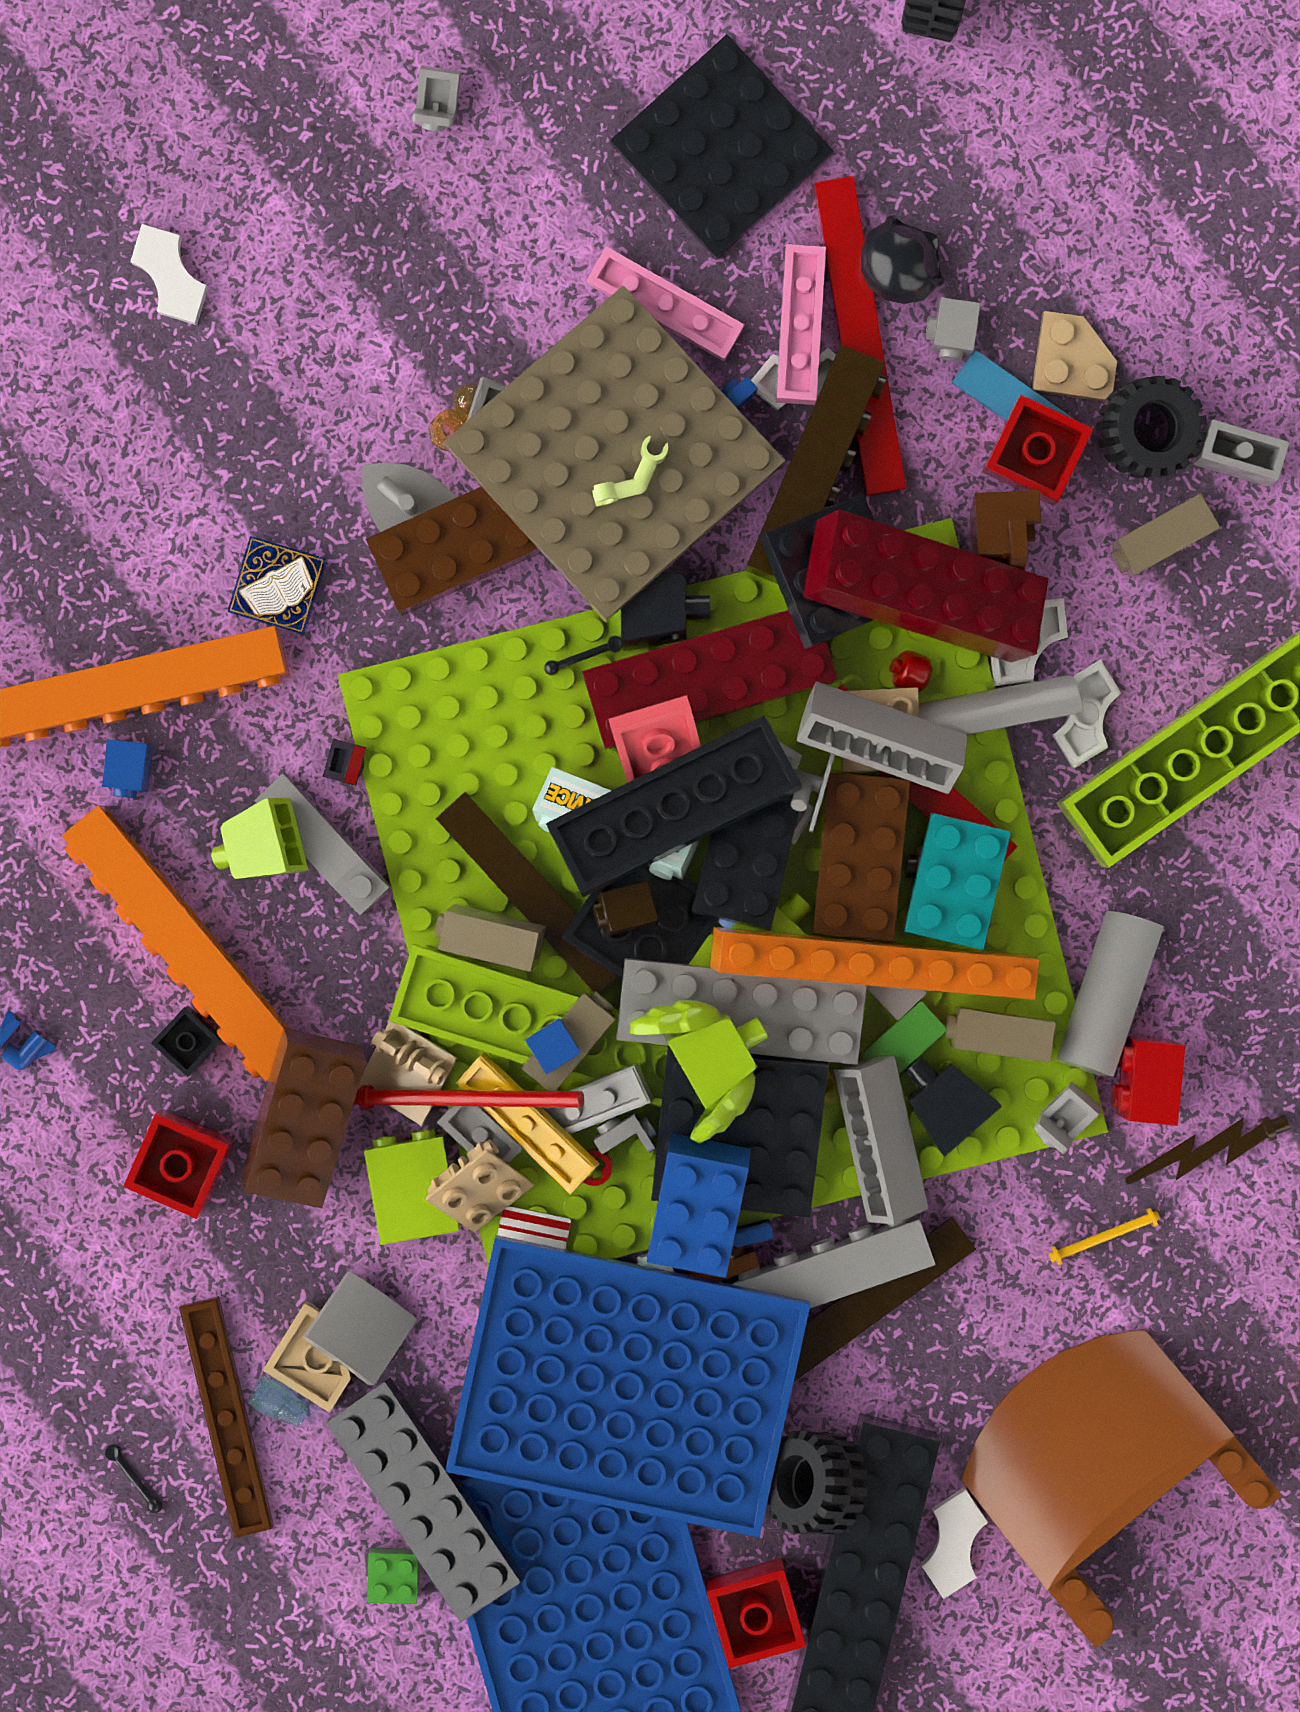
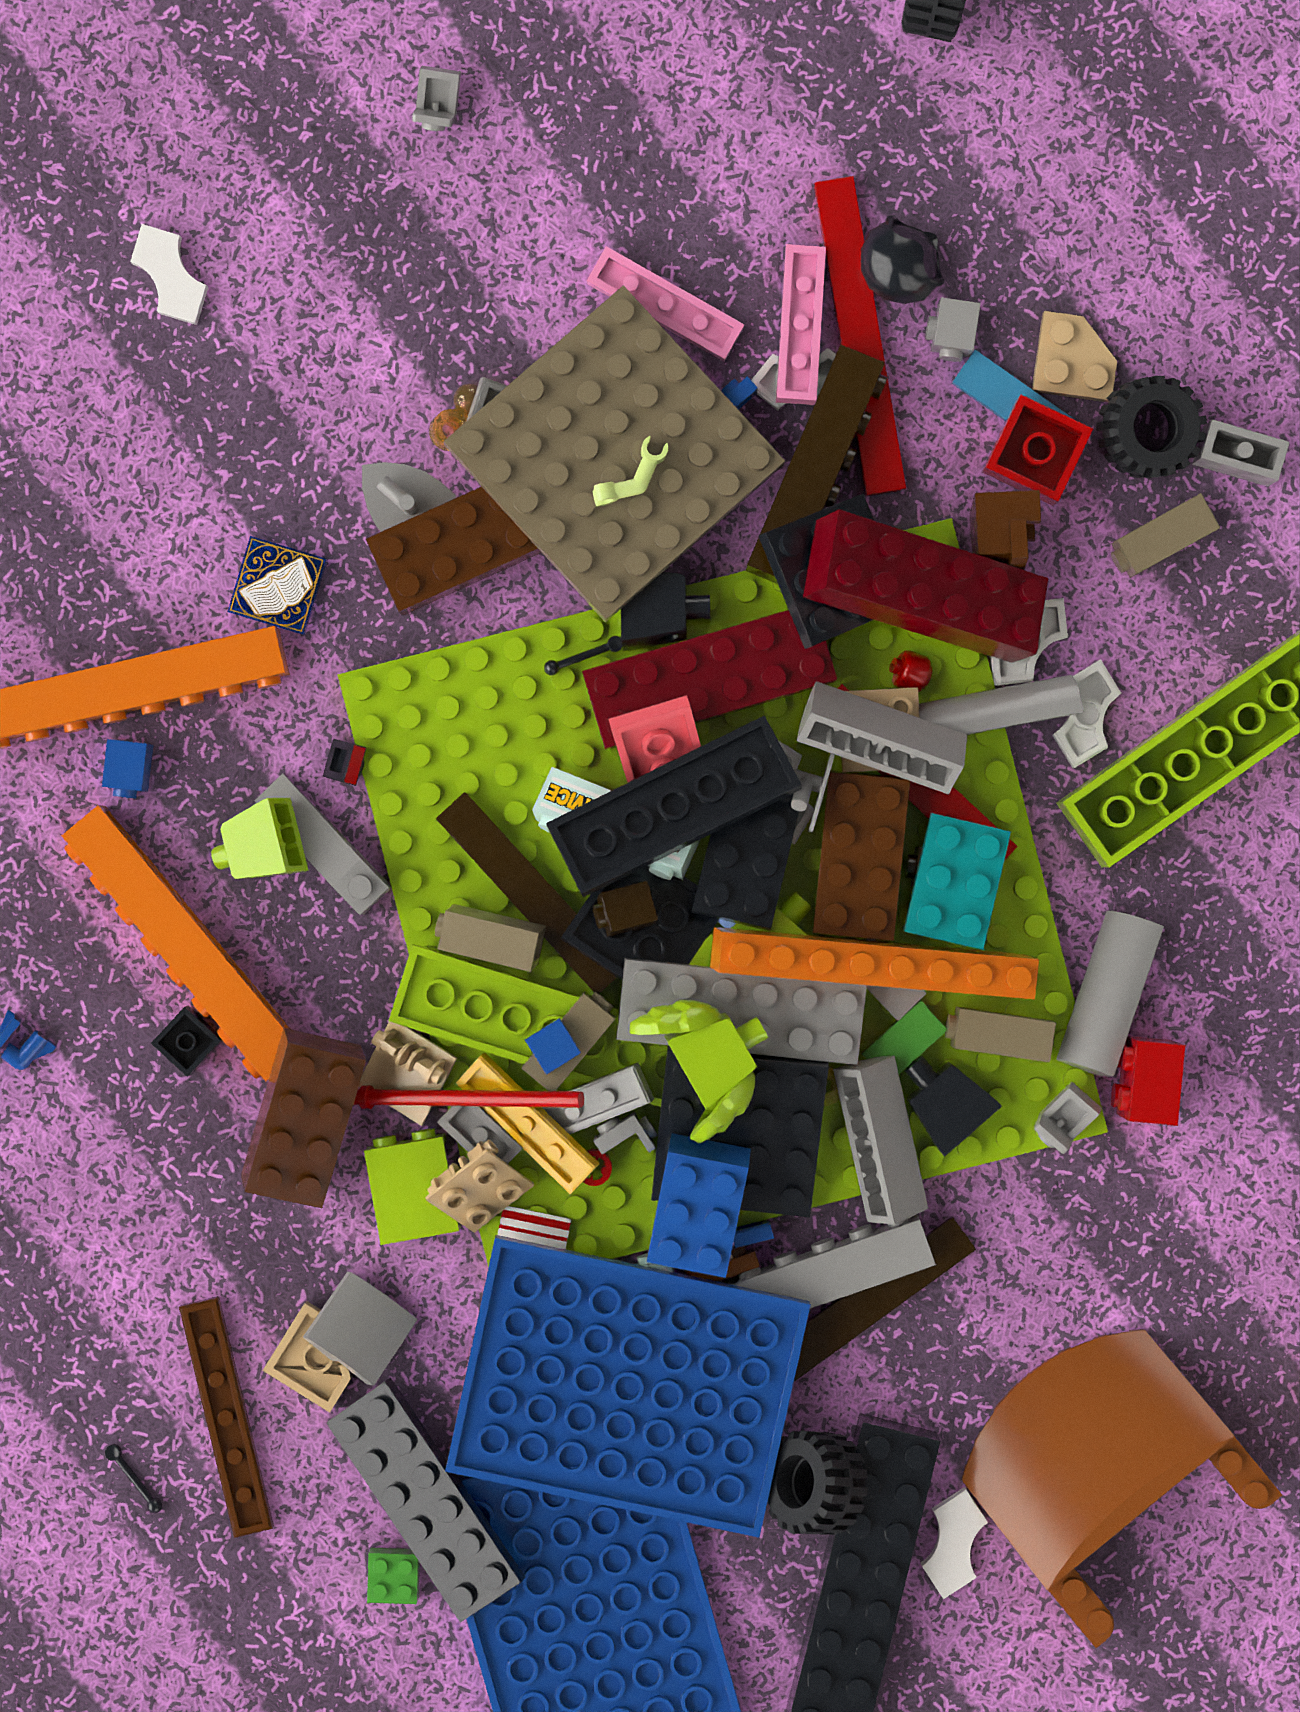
red brick [123,1109,236,1219] -> none
clear light blue cone [247,1375,310,1427] -> none
black plate [610,34,834,260] -> none
red brick [706,1557,806,1669] -> none
yellow axle [1048,1208,1160,1266] -> none
dark brown piece [1125,1115,1291,1185] -> none

